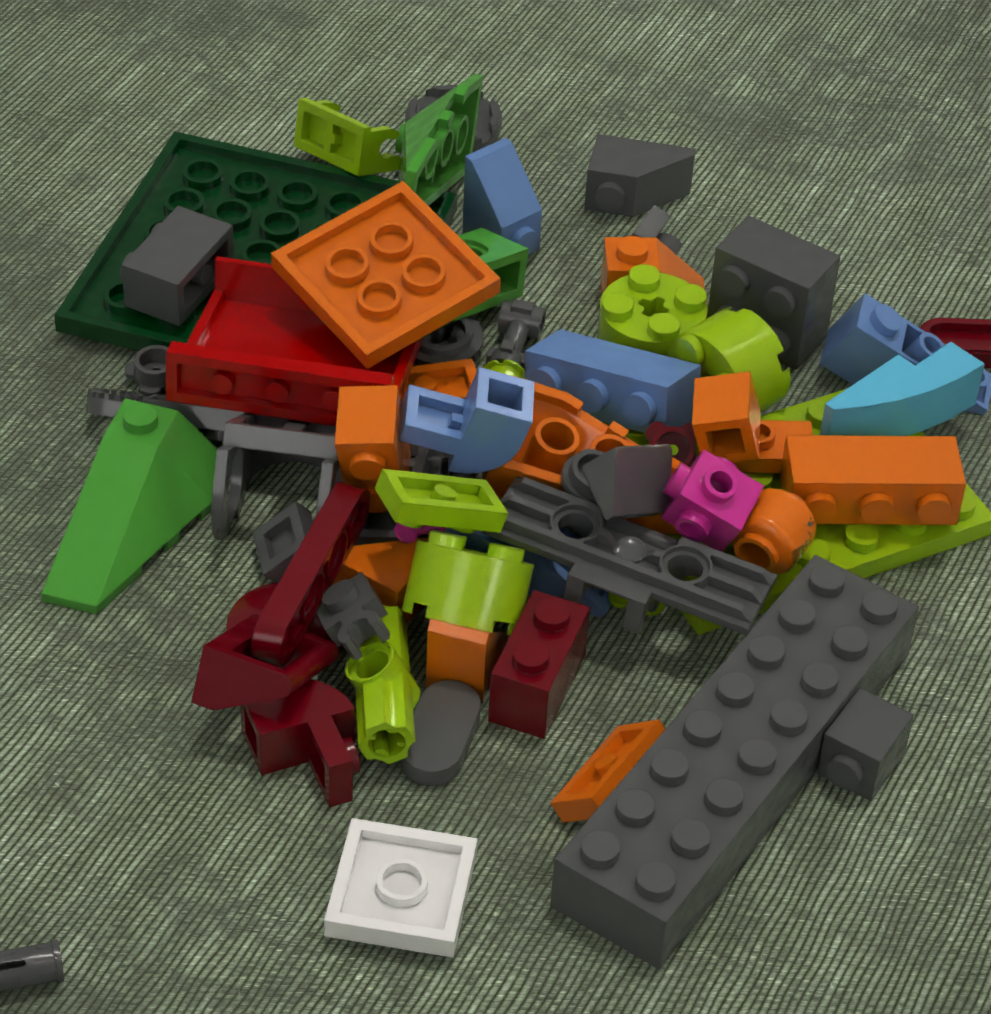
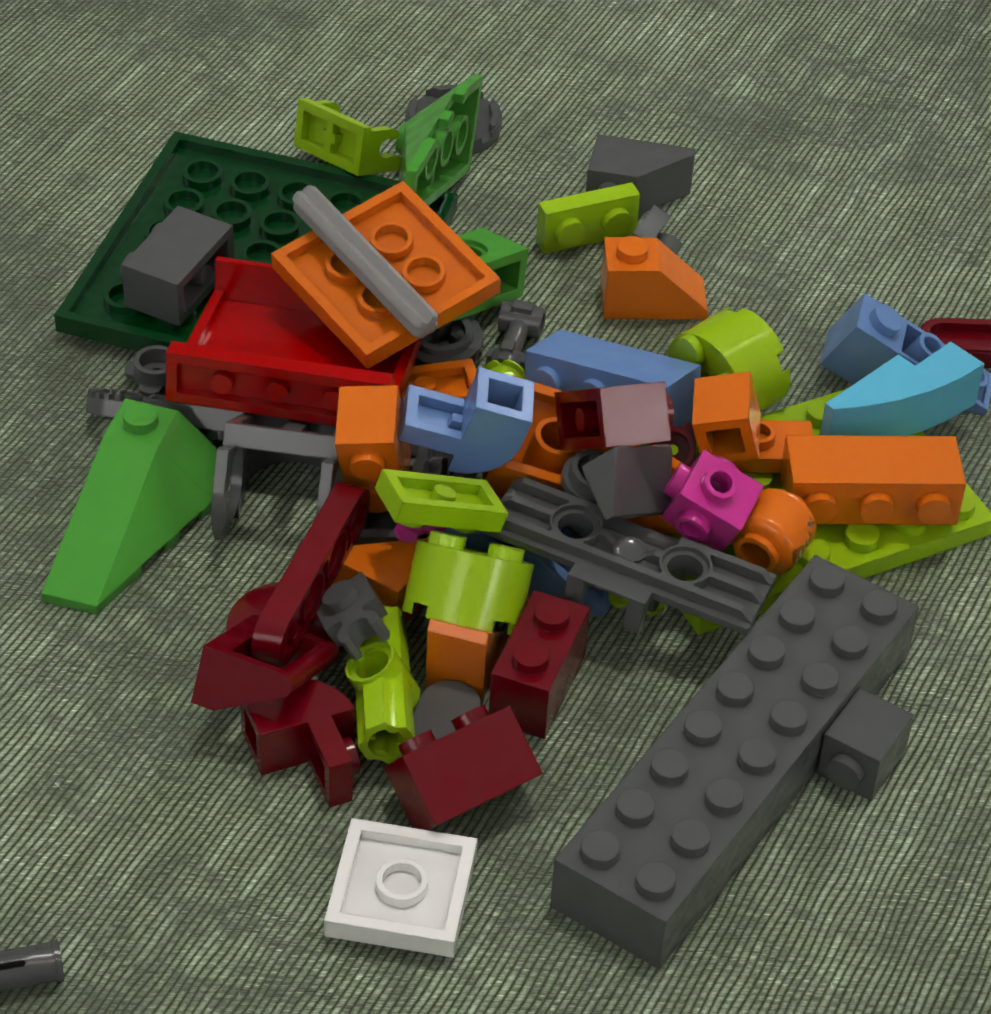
dark grey plate [252,501,313,583] -> none
medium blue slope [462,138,542,255] -> none
orange plate [550,719,665,823] -> none
lime brick [597,264,707,356] -> none
dark grey brick [707,215,841,370] -> none
none -> light grey axle [292,185,438,339]
none -> dark red brick [384,704,543,830]
none -> lime plate [536,182,640,254]
none -> brick [554,381,674,450]

